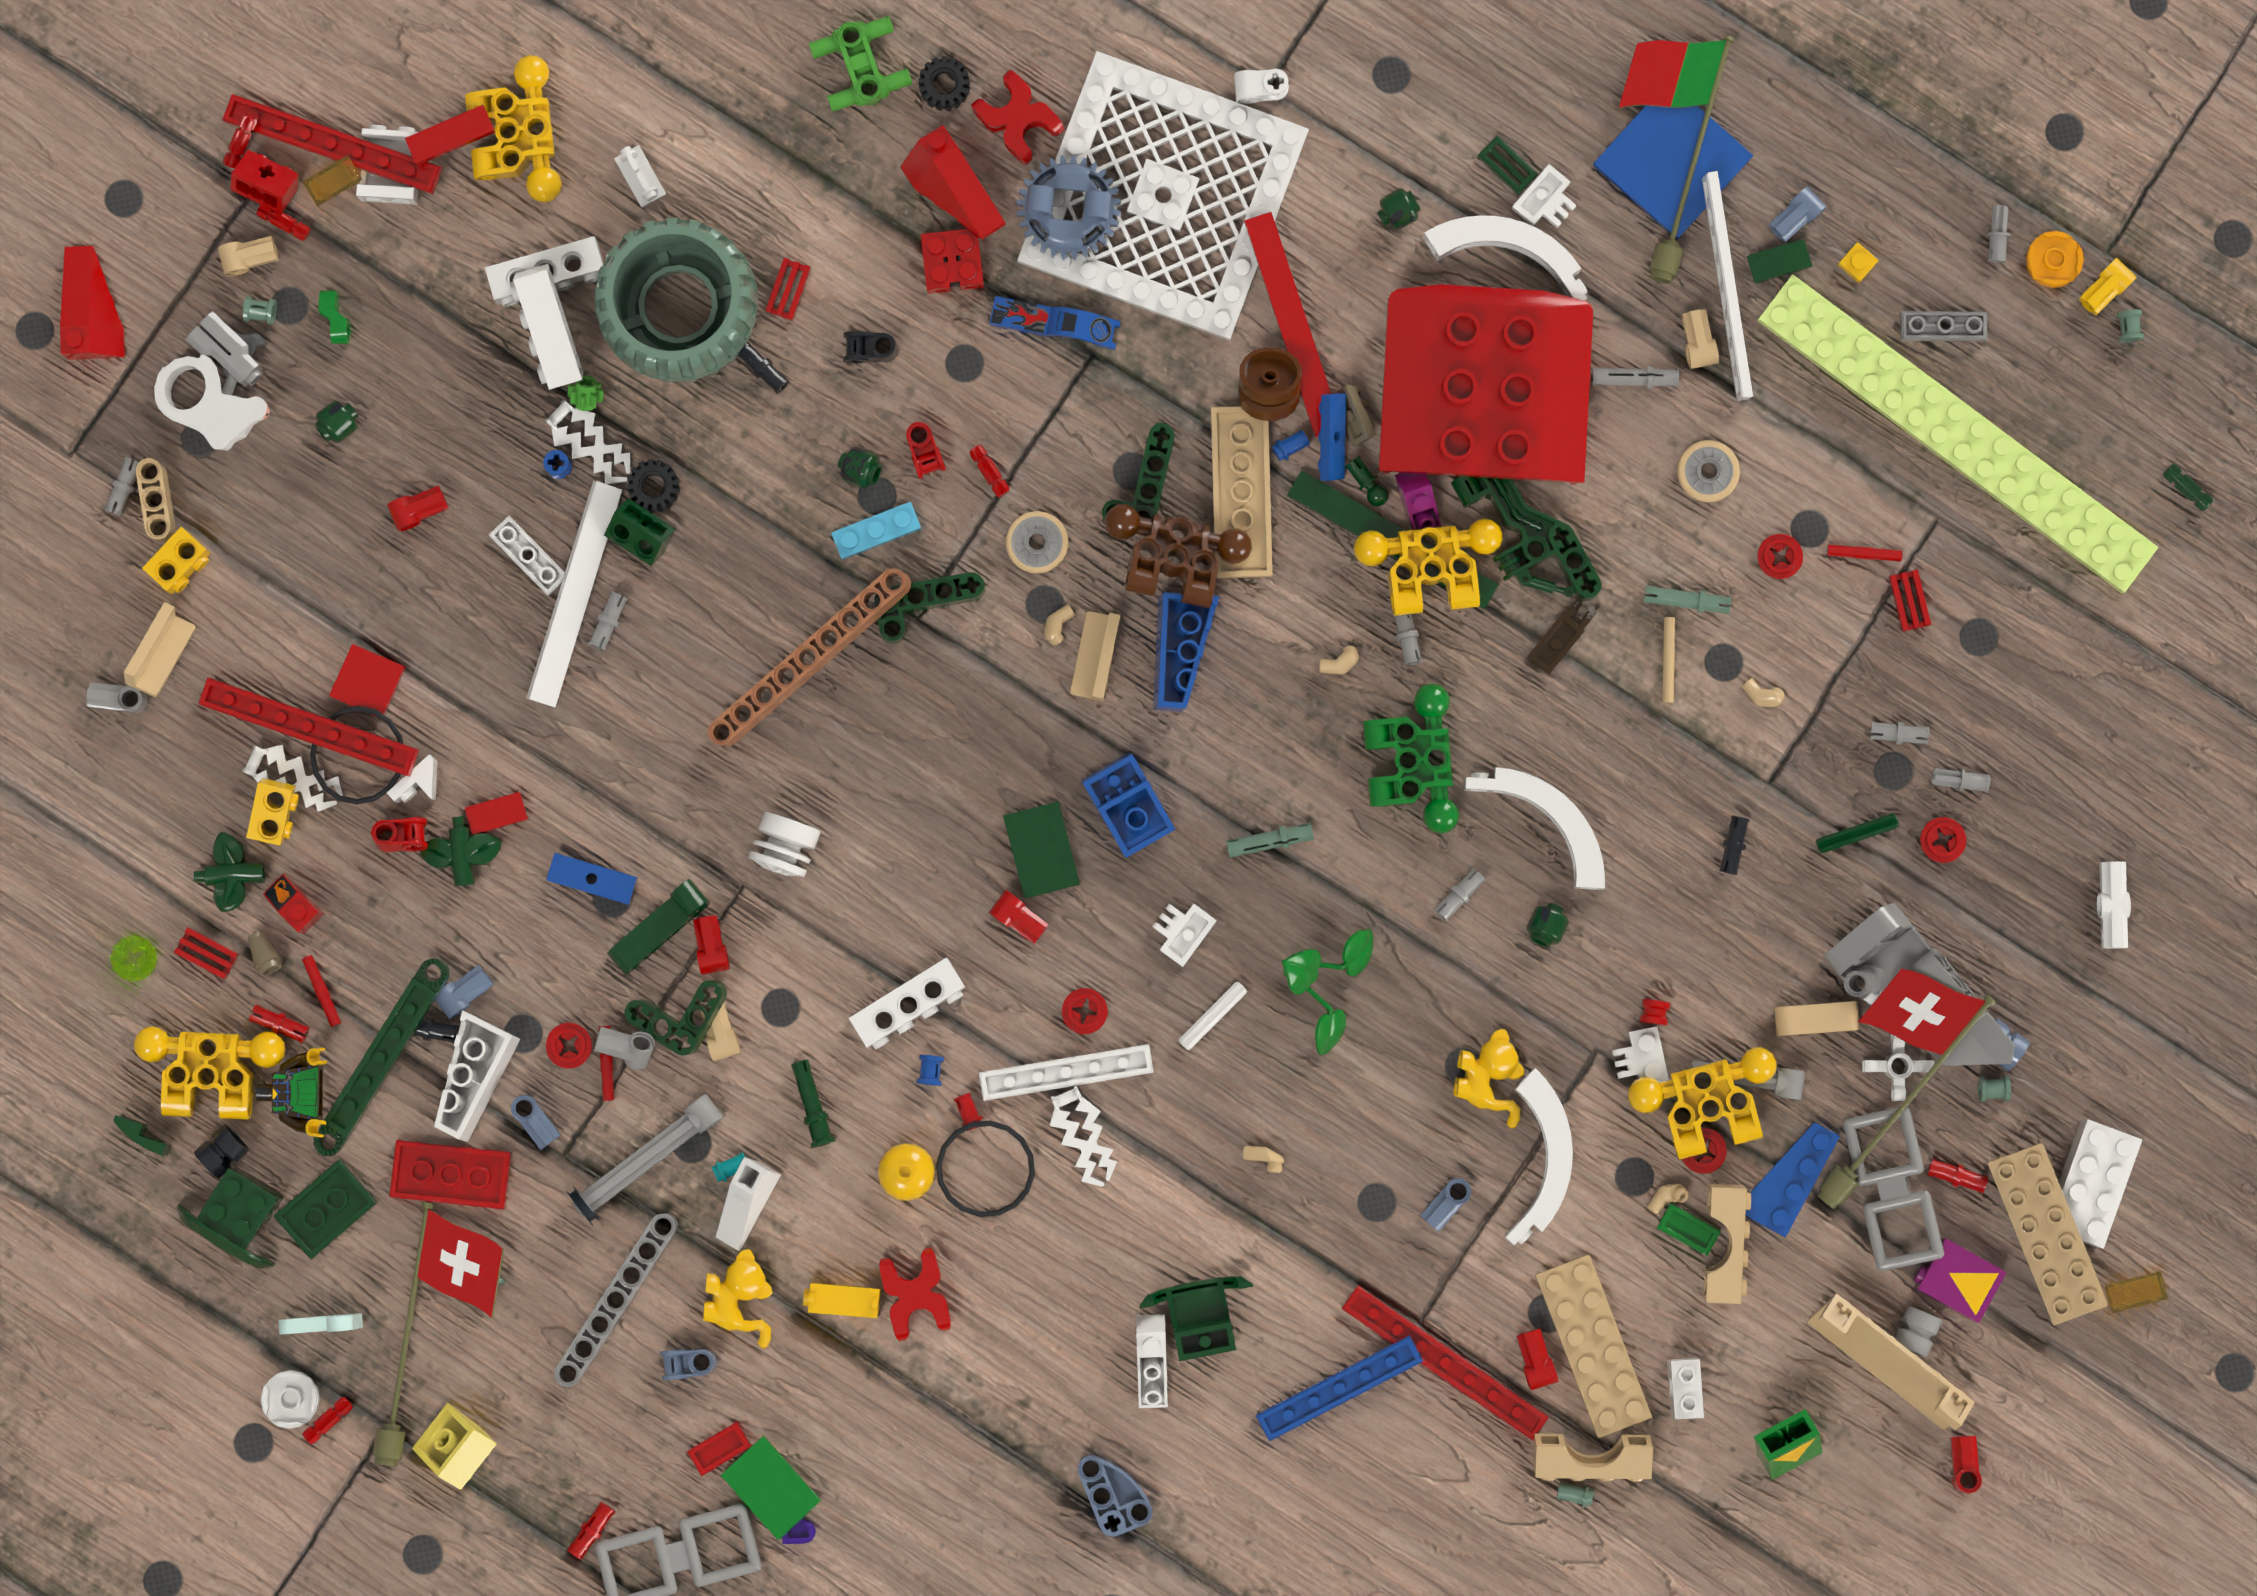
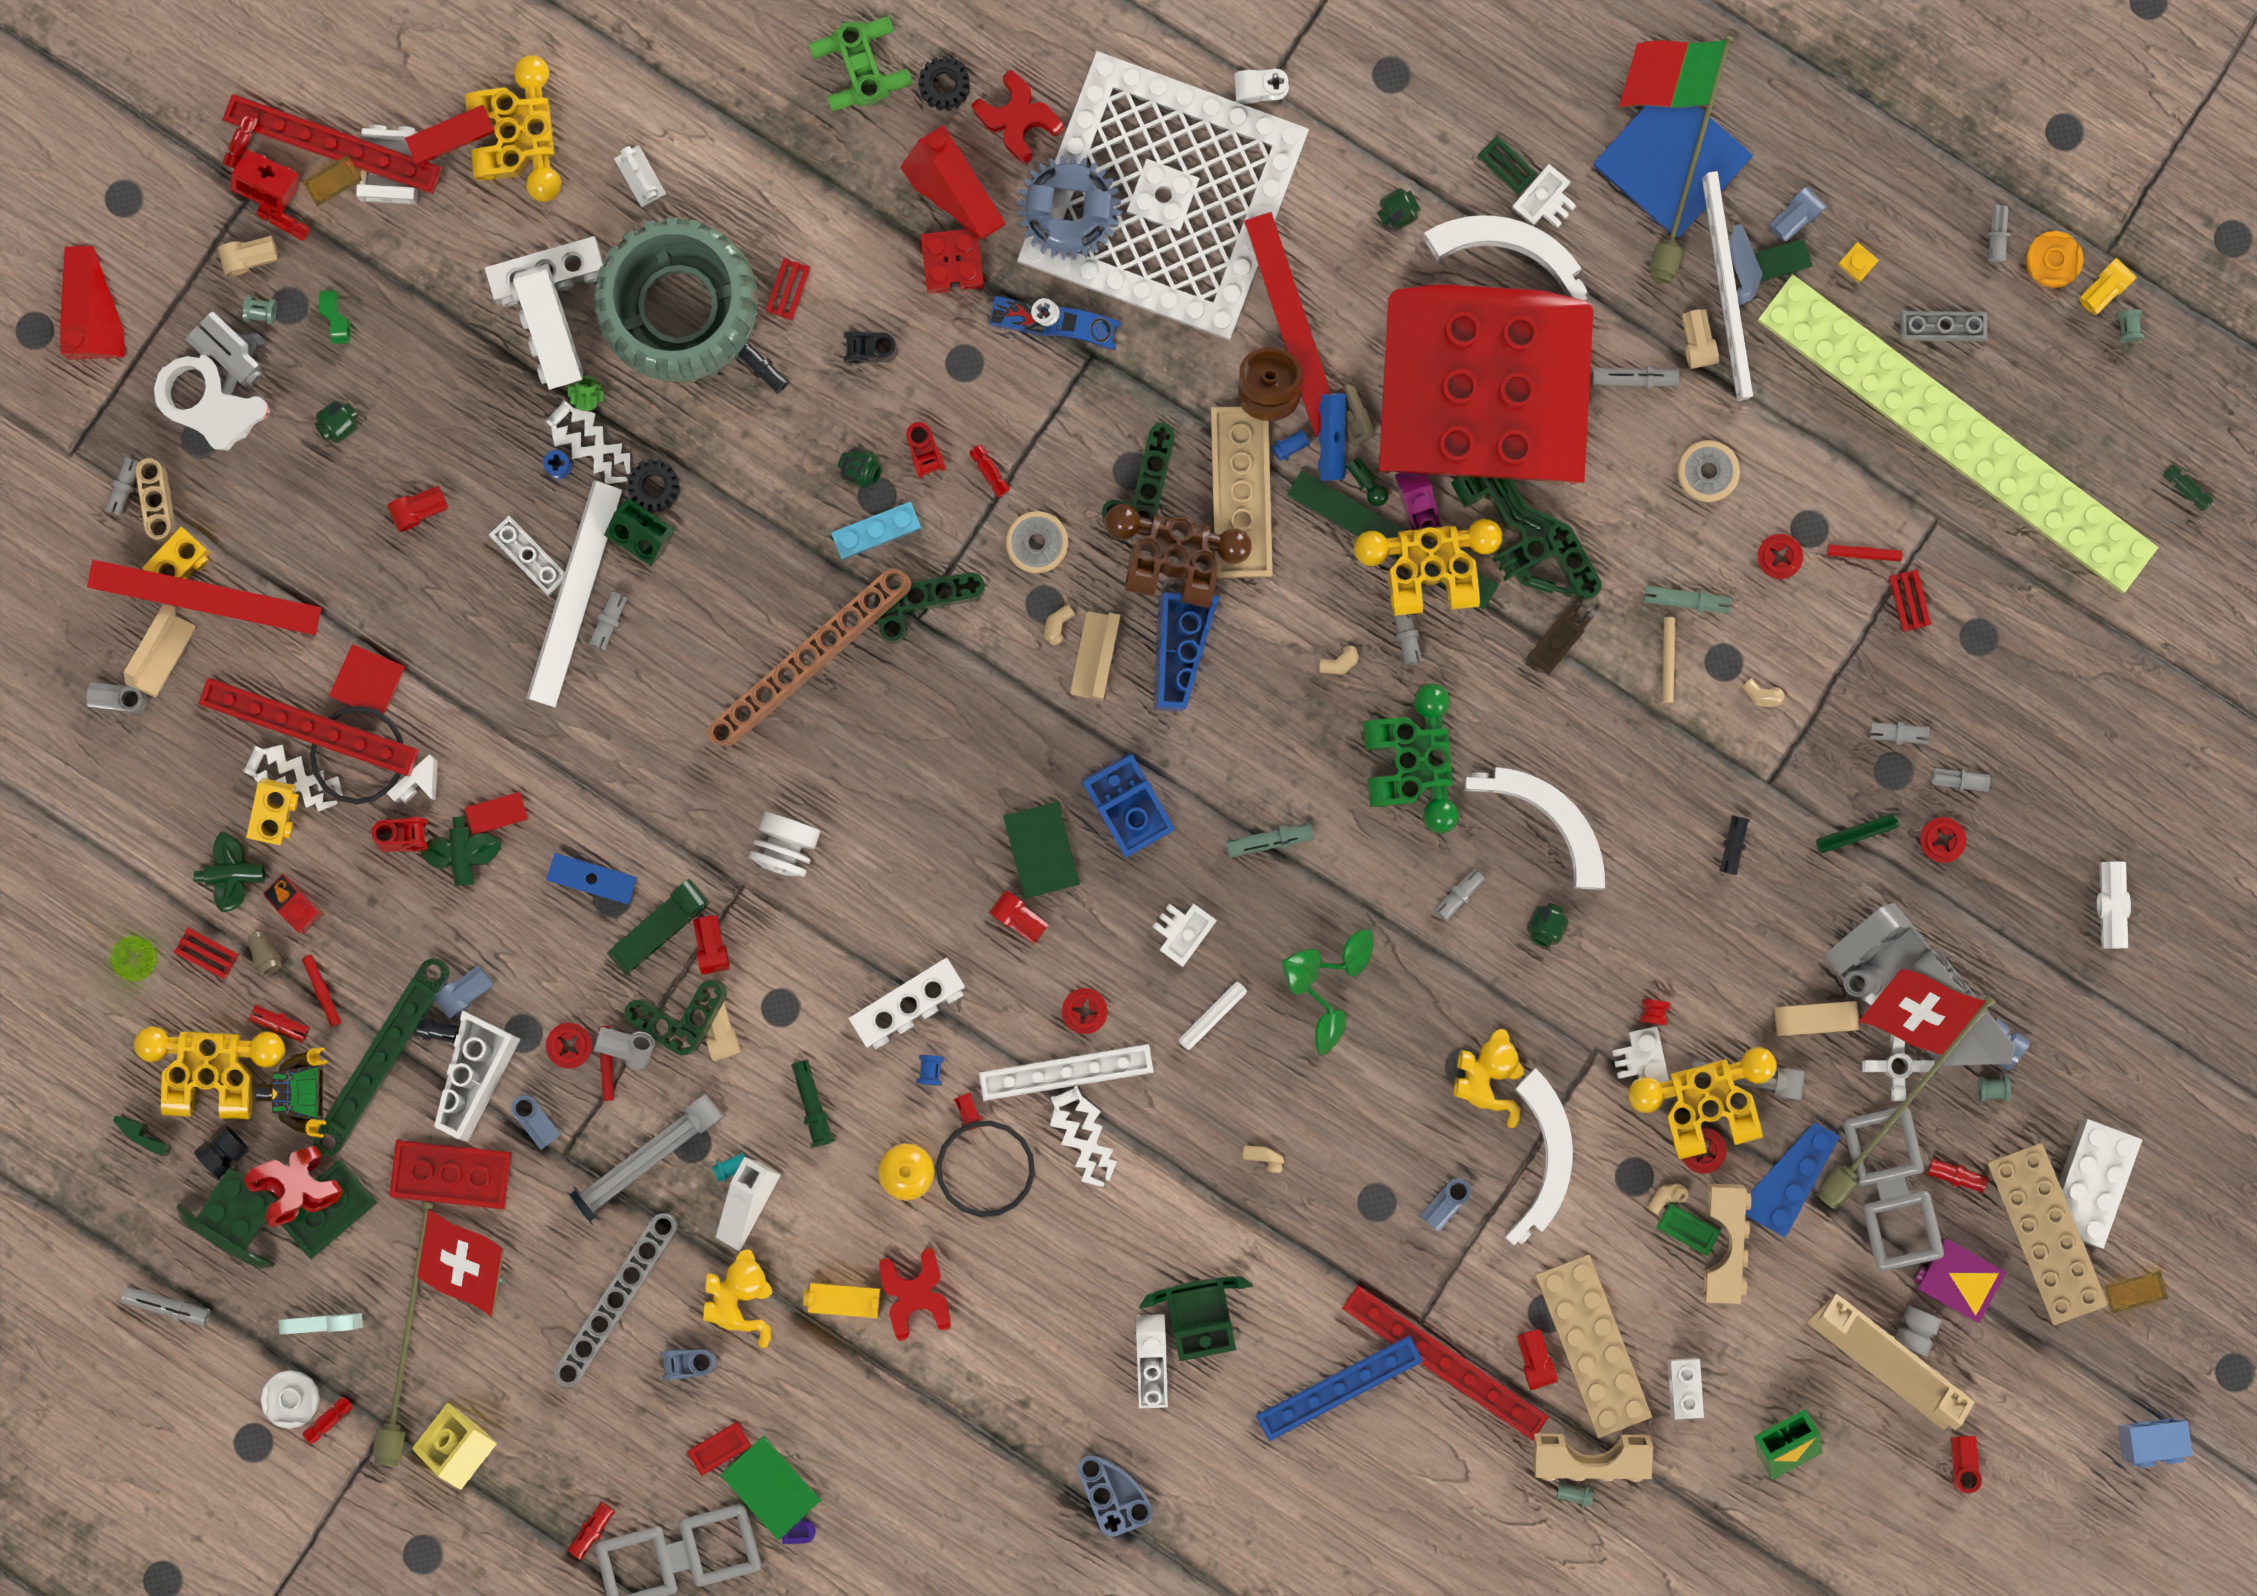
none -> red tile [87,559,322,635]
none -> light grey pin [121,1286,210,1327]
none -> piece [244,1146,343,1227]
none -> white bush [1031,298,1060,326]
none -> sand blue piece [1729,224,1763,305]
none -> medium blue brick [2117,1418,2193,1468]

